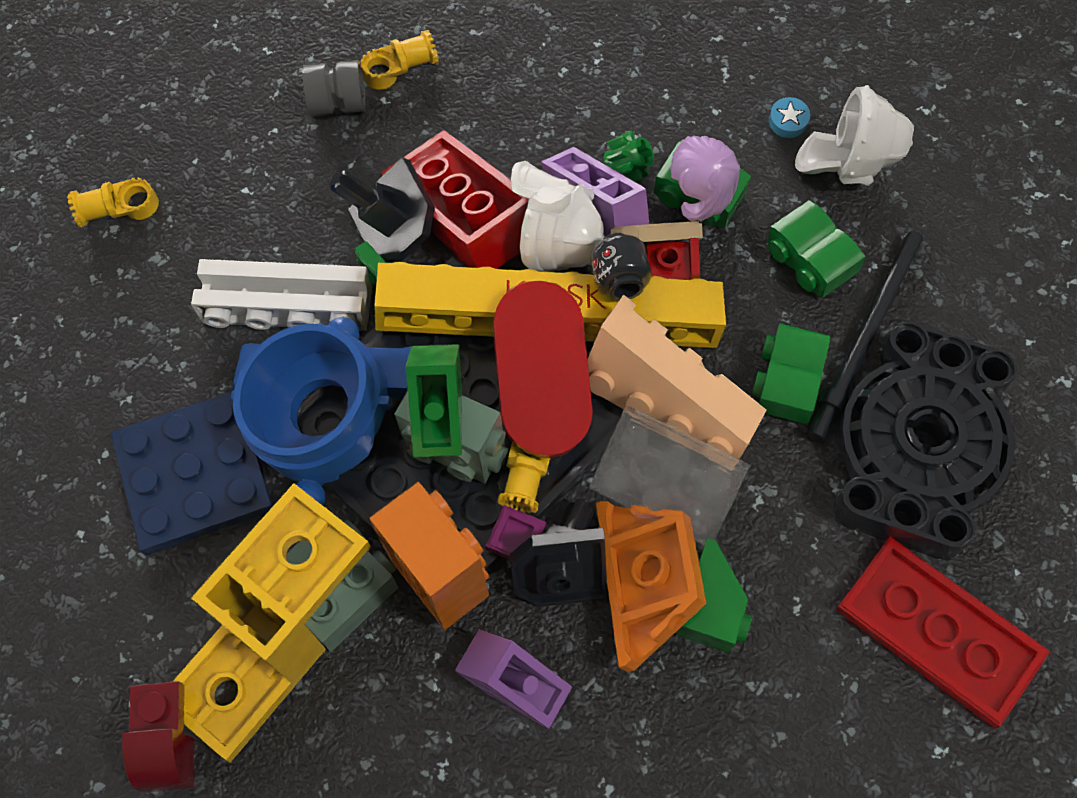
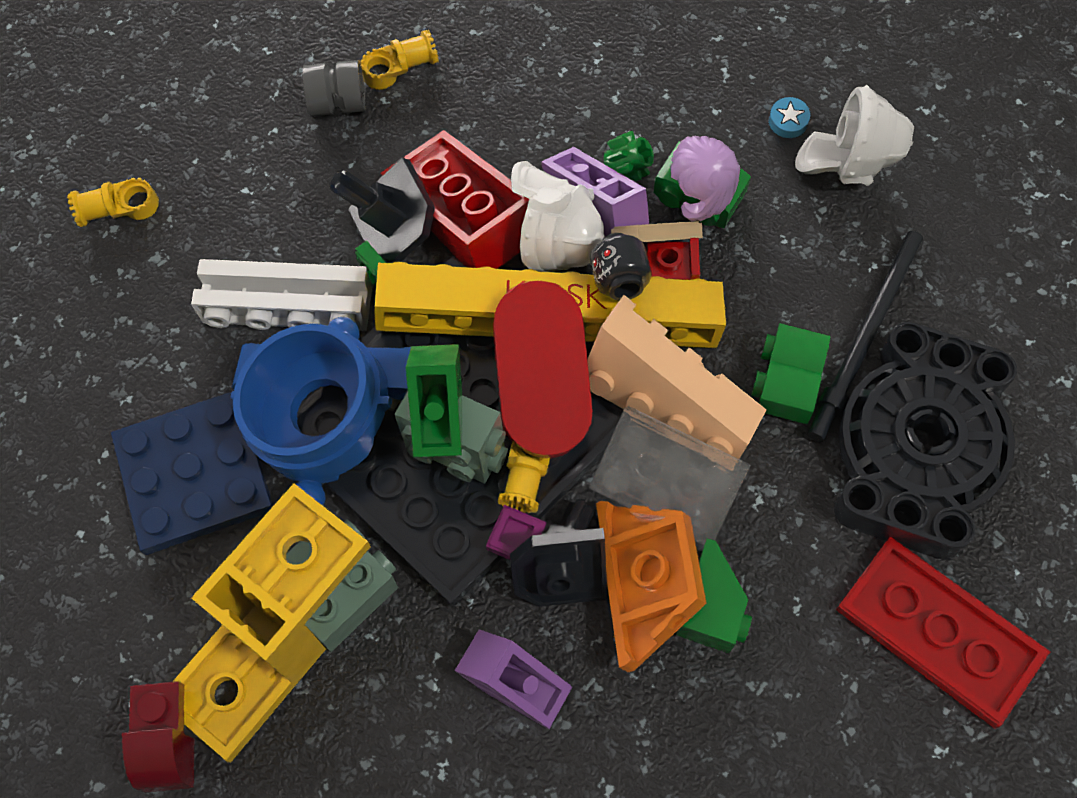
orange brick [369,482,490,631] -> none
green brick [767,200,865,298] -> none

